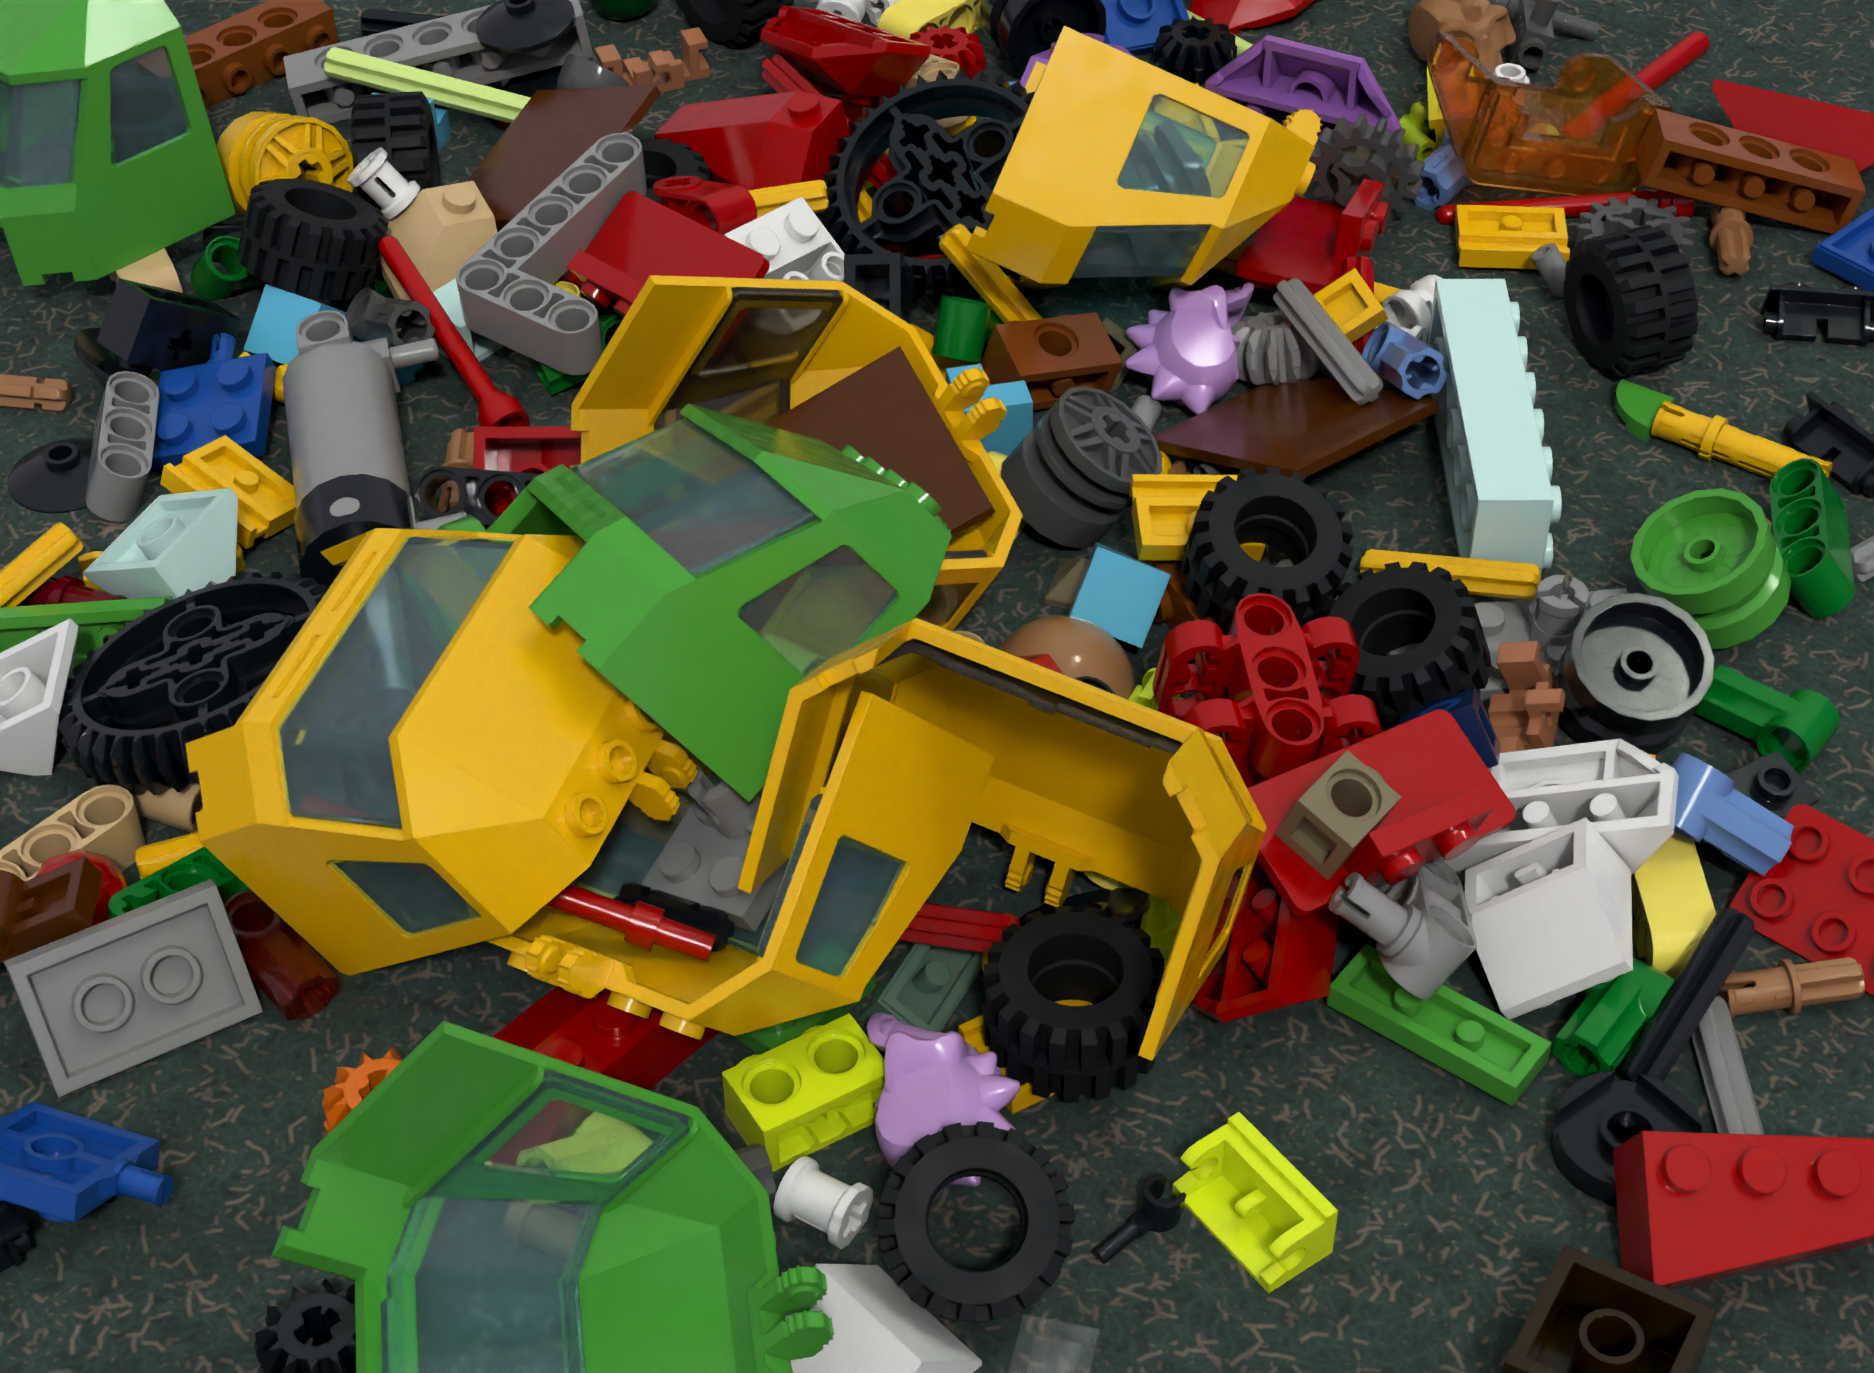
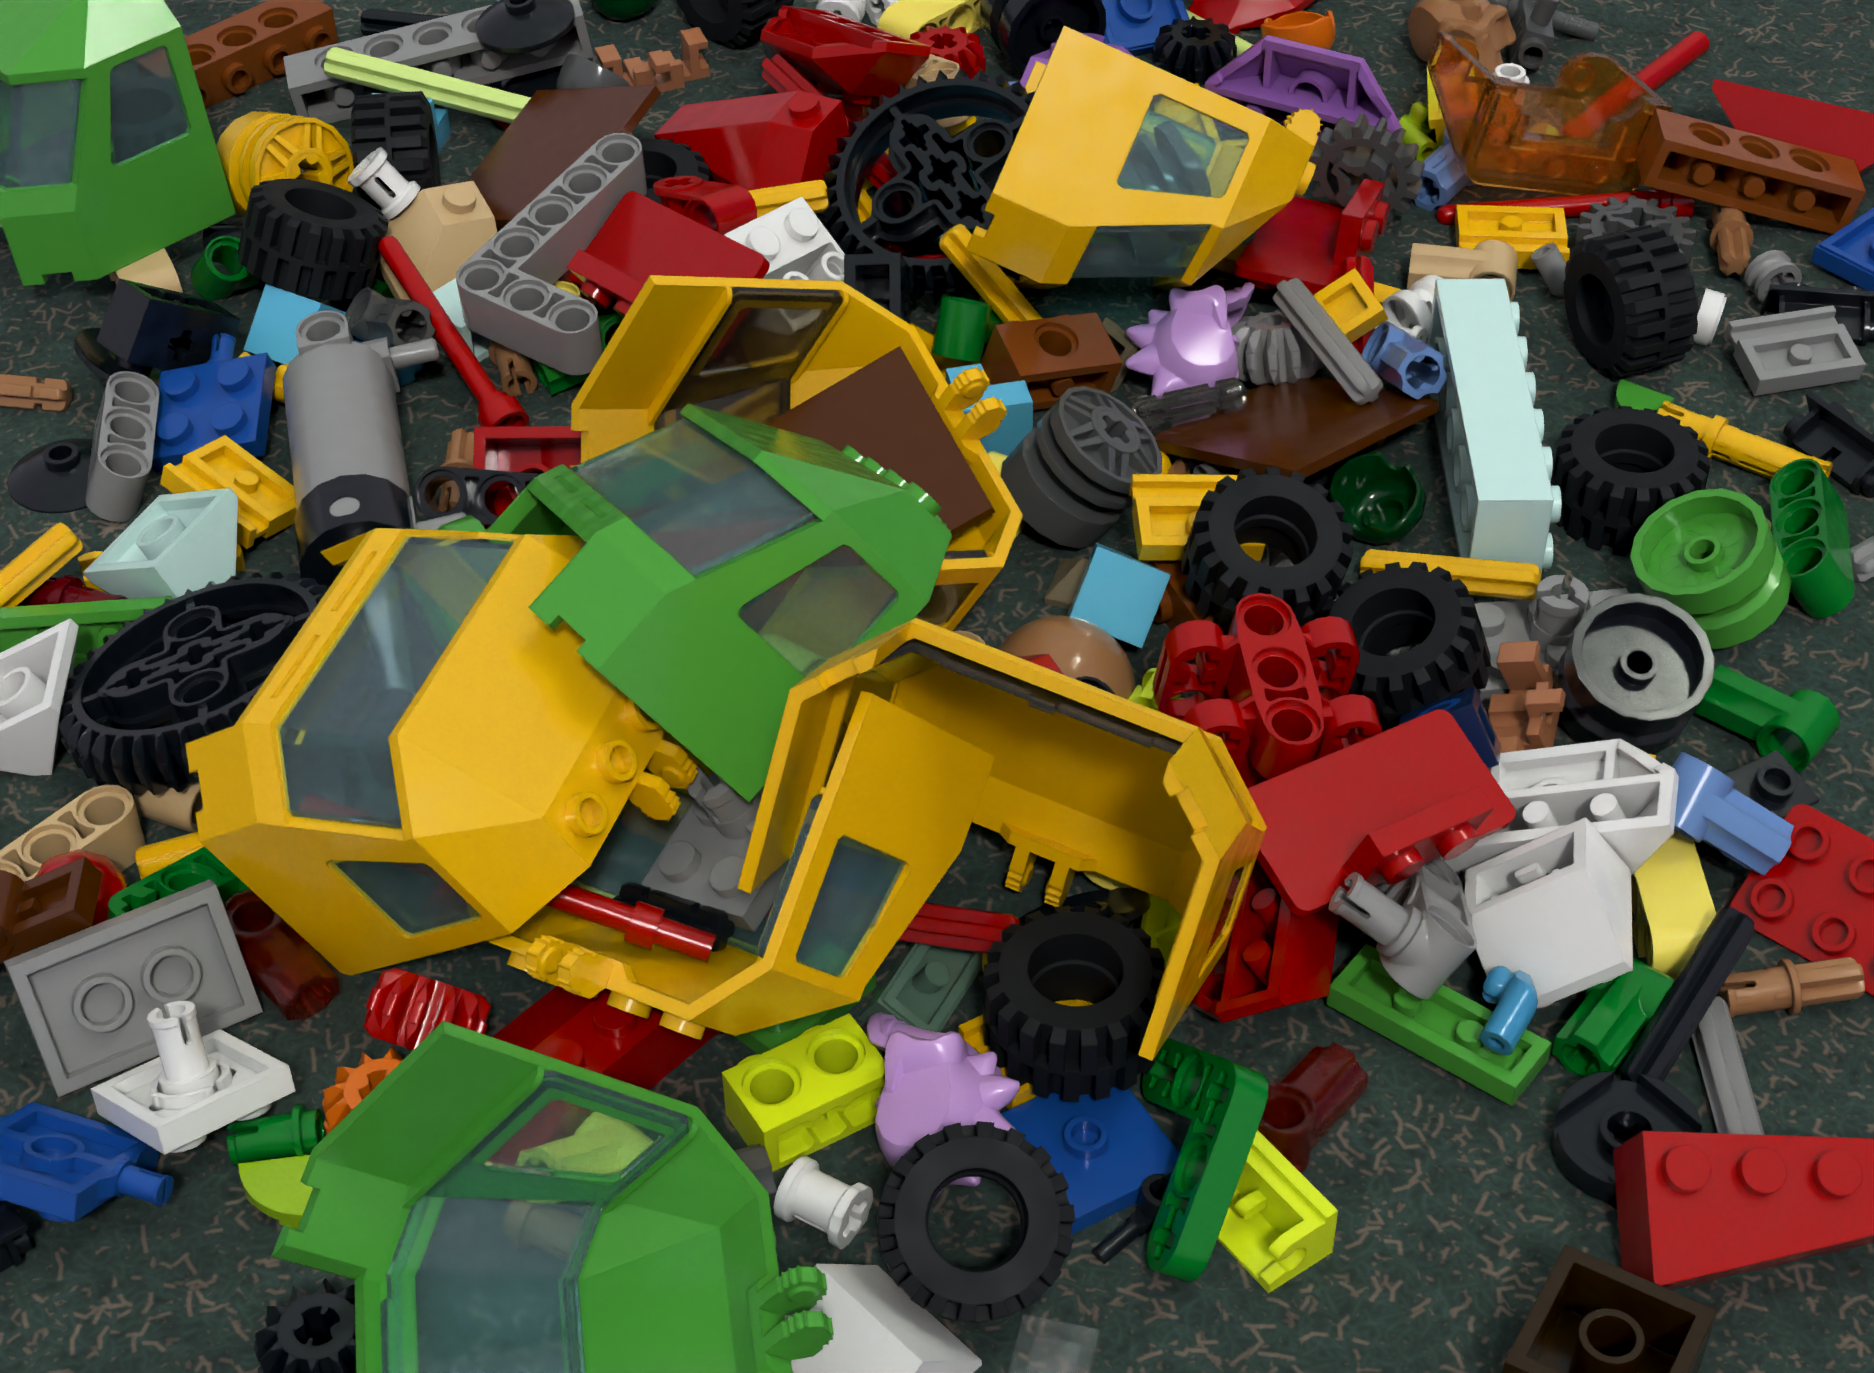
dark tan brick [1274,750,1402,881] -> none
none -> white plate [90,1001,296,1155]
none -> green pin [227,1103,326,1166]
none -> lime tile [238,1155,313,1228]
none -> red gear [363,968,491,1050]
none -> medium nougat pin [488,340,538,396]
none -> blue plate [1001,1086,1179,1235]
none -> clear smoke axle [1133,377,1247,431]
none -> green beam [1142,1039,1268,1283]
none -> clear red piece [1257,1042,1368,1174]
none -> orange hair [1260,11,1336,50]
none -> dark green hair [1328,451,1427,545]
none -> tan piece [1407,240,1518,302]
none -> dark azure arm [1479,966,1538,1055]
none -> black tyre [1551,406,1711,556]
none -> white tile [1693,288,1727,347]
none -> light grey plate [1723,305,1866,396]
none -> light grey bush [1744,250,1802,304]

